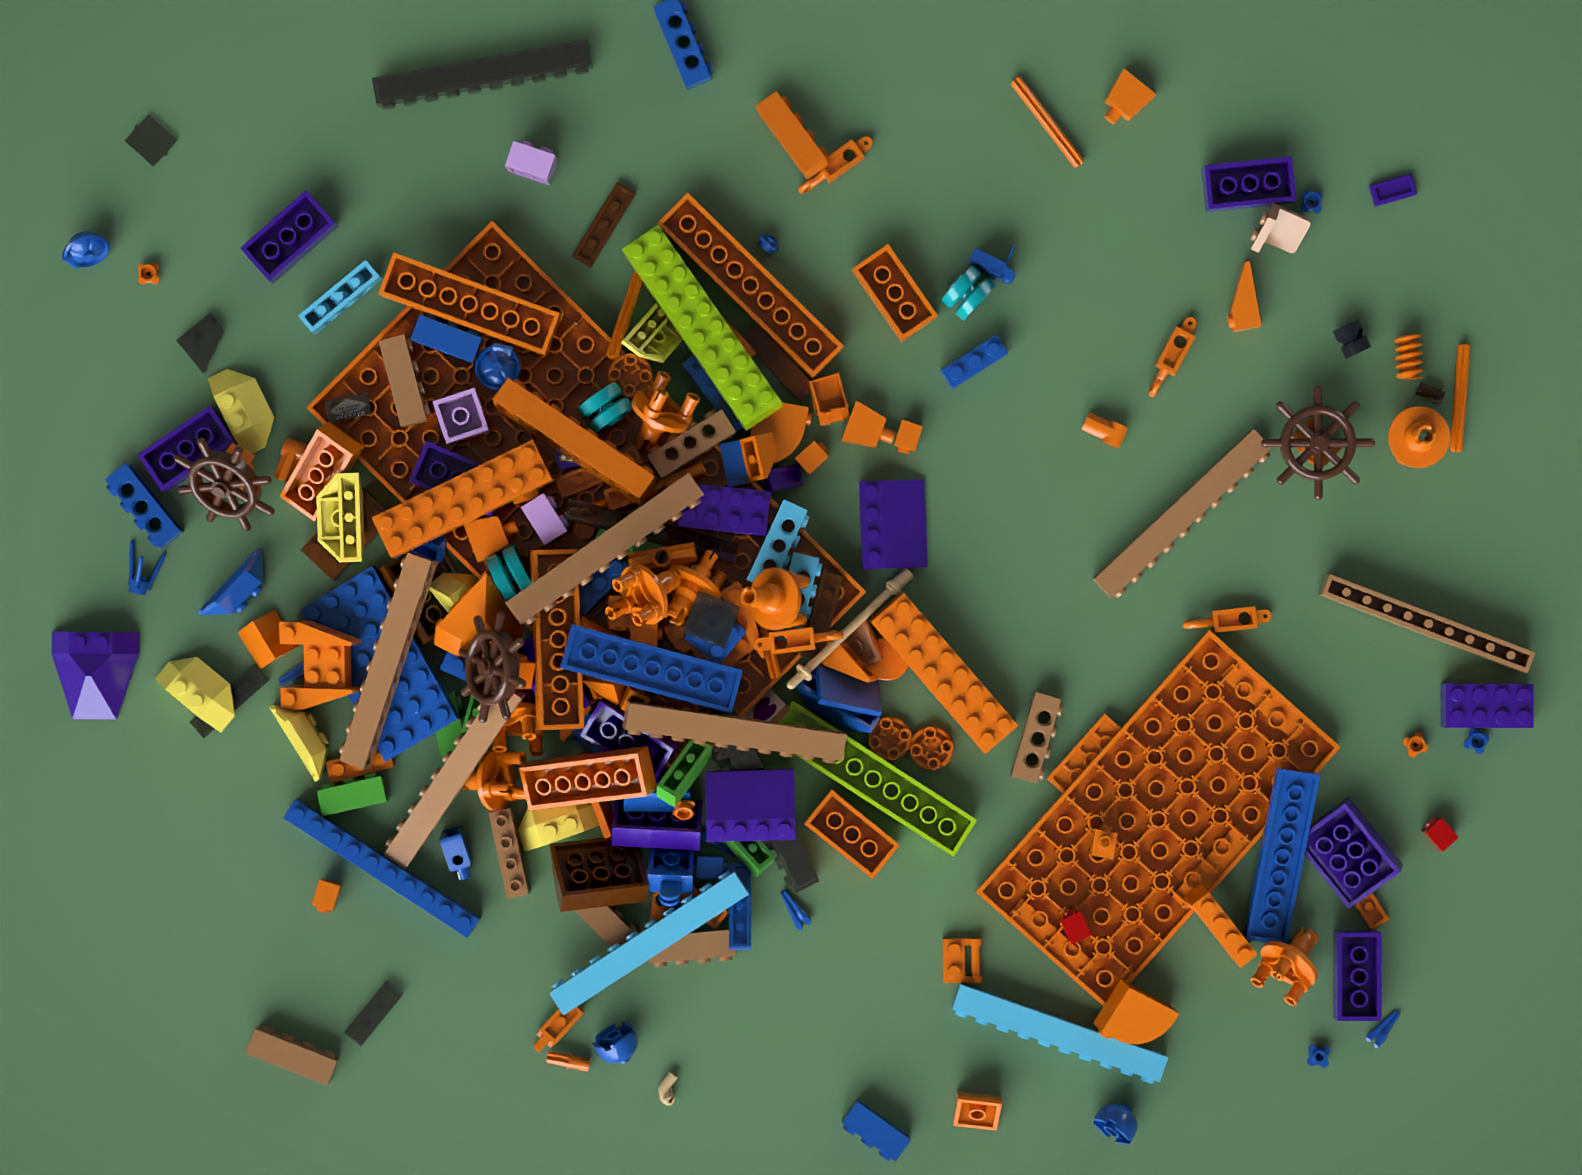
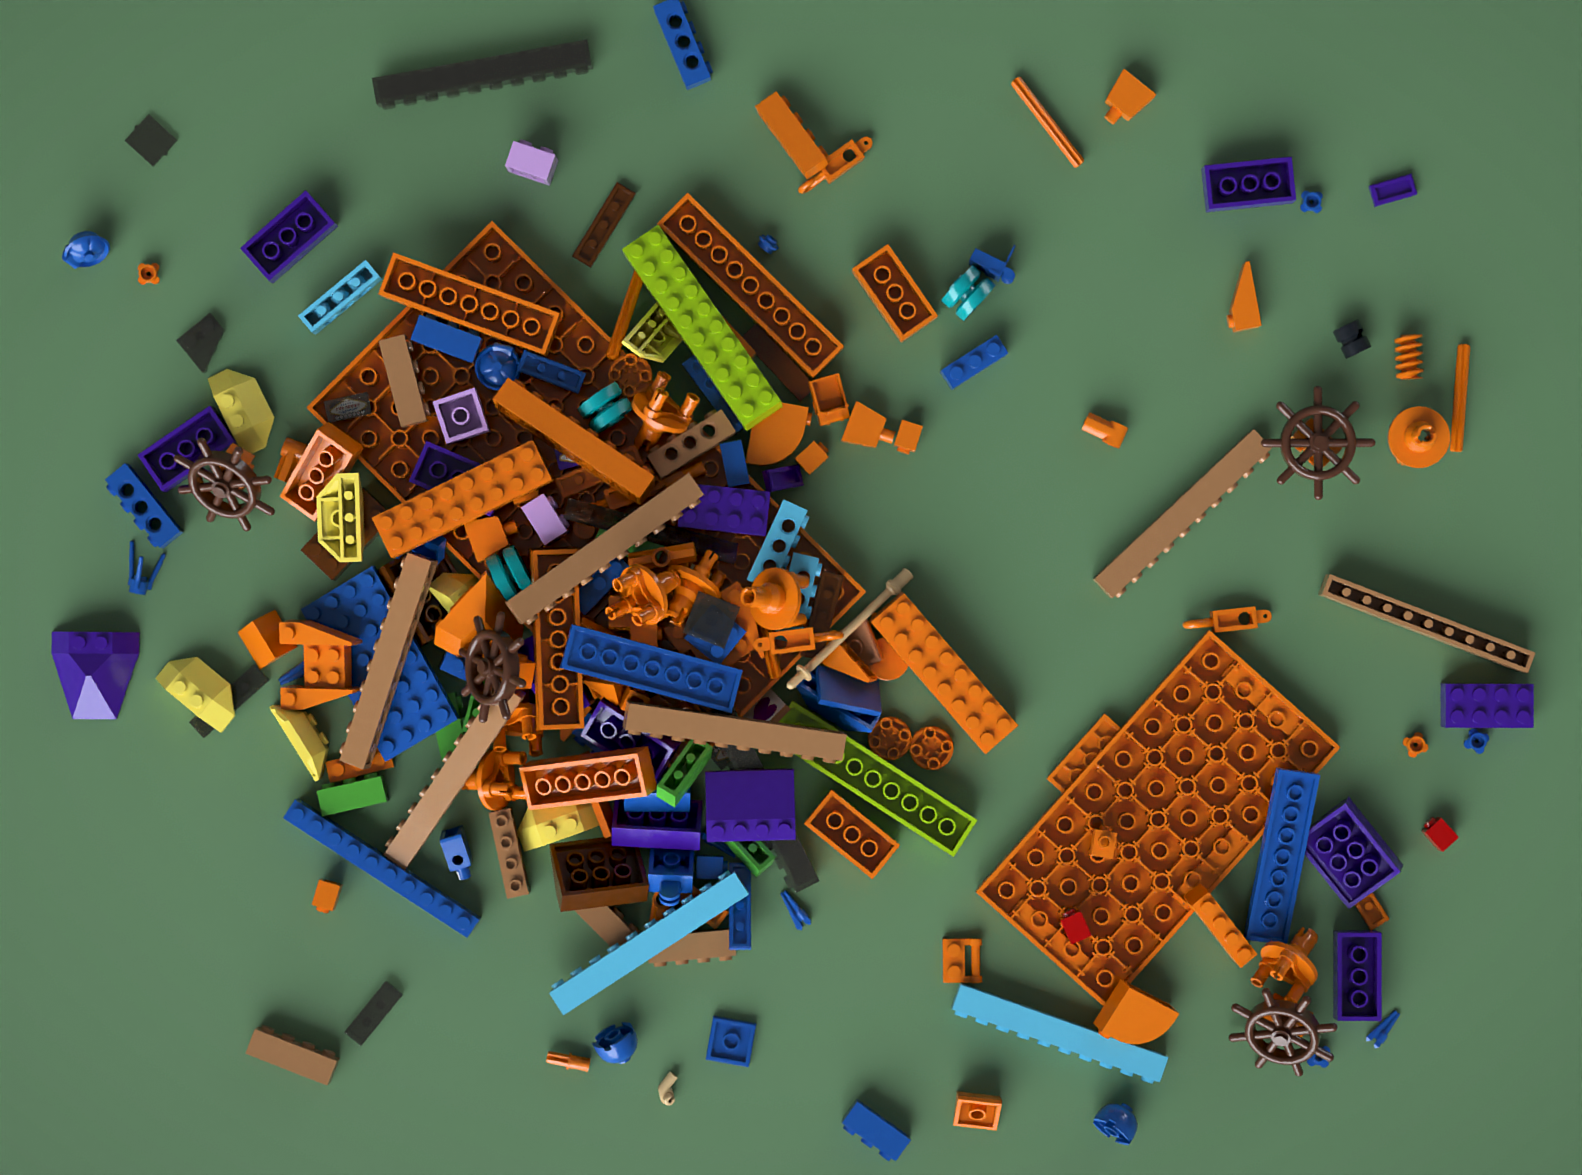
blue wedge [198,548,265,615] -> none
orange hinge [533,1006,585,1052] -> none
orange plate [673,800,695,820] -> none
orange slope [739,432,777,483] -> none
dark purple slope [859,480,928,570] -> none
medium nougat brick [1010,692,1063,784] -> none
orange piece [1148,317,1197,397] -> none
bracket [1250,203,1311,253] -> none
dark brown pin [1415,382,1445,404] -> none
none -> blue tile [516,350,586,394]
none -> blue tile [706,1016,757,1067]
none -> reddish brown brick [1228,988,1338,1077]

